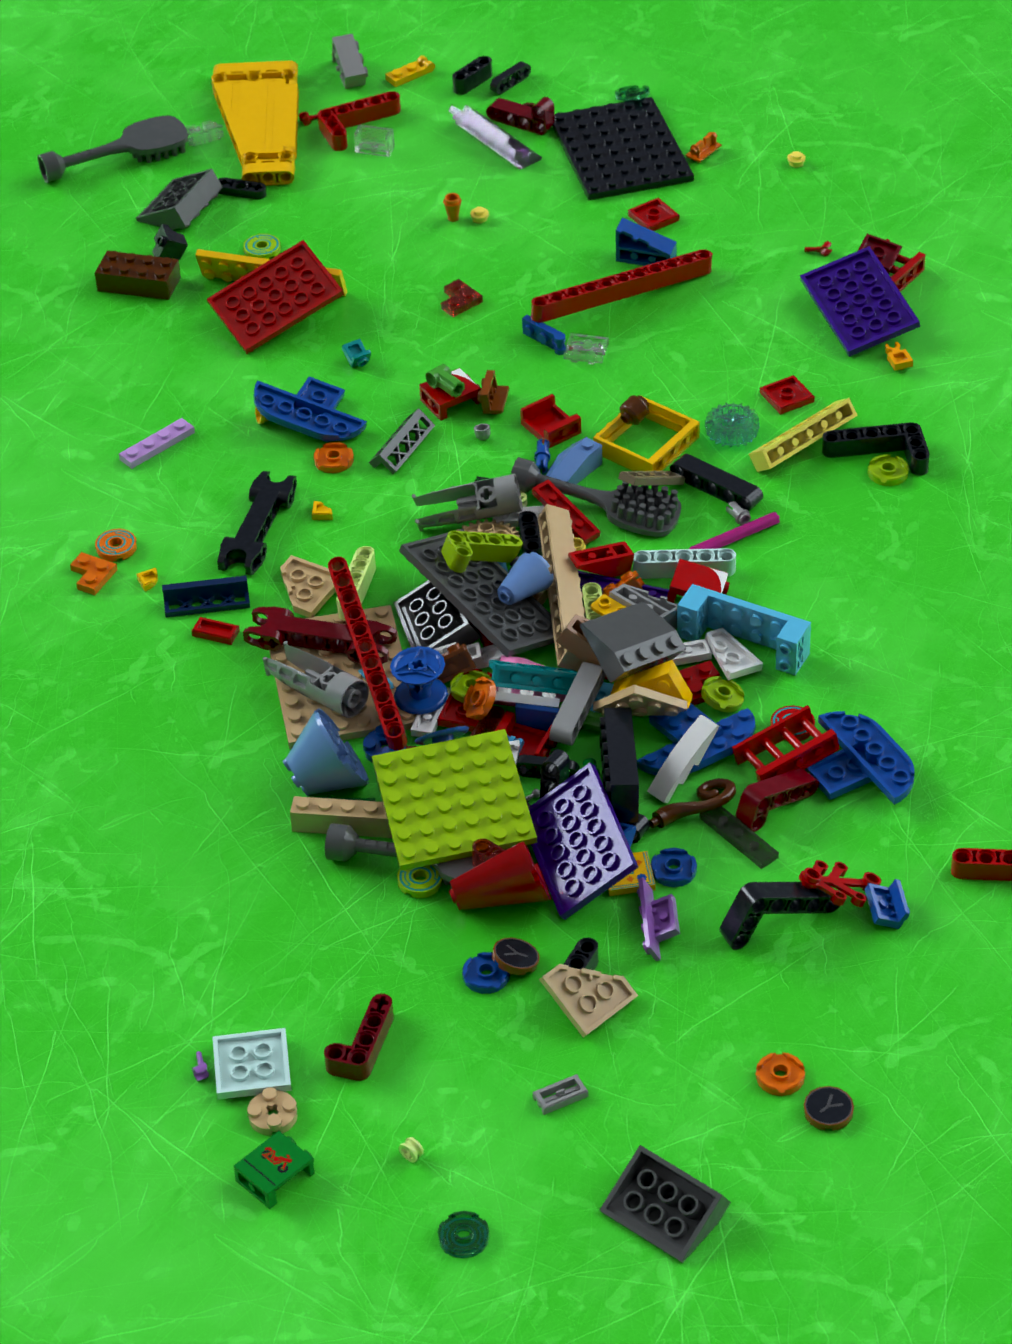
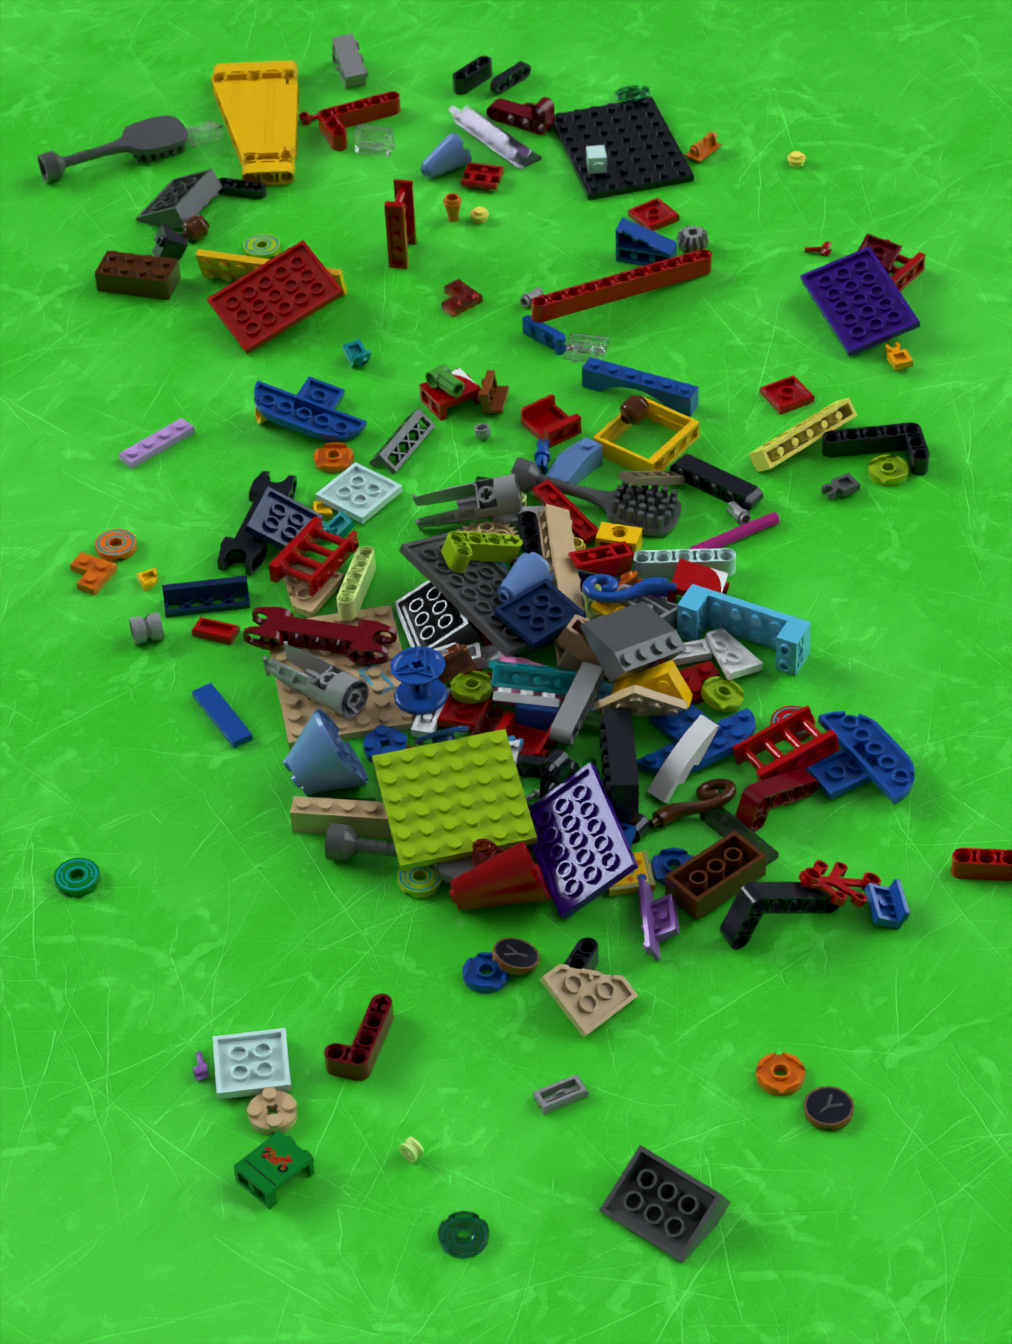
red beam [328,557,407,751] -> none
yellow plate [385,55,435,88] -> none
orange tile [463,677,496,721] -> none
clear light blue gear [705,402,760,447] -> none
none -> green tile [54,858,101,897]
none -> light grey wheel [129,612,164,645]
none -> reddish brown head [181,215,210,243]
none -> blue tile [192,683,253,748]
none -> dark blue plate [244,487,323,550]
none -> red fence [269,516,359,597]
none -> light aqua plate [316,462,402,524]
none -> teal bracket [322,510,356,538]
none -> red fence [384,179,417,269]
none -> medium blue cone [420,132,472,178]
none -> red plate [461,162,504,191]
none -> dark blue plate [494,578,586,650]
none -> light grey pin [520,287,544,308]
none -> blue arch [582,357,699,417]
none -> blue plant [582,574,676,603]
none -> light aqua brick [586,145,607,174]
none -> yellow brick [595,522,642,553]
none -> reddish brown brick [665,830,766,921]
none -> light grey gear [677,225,709,253]
none -> dark grey plate [821,473,860,500]

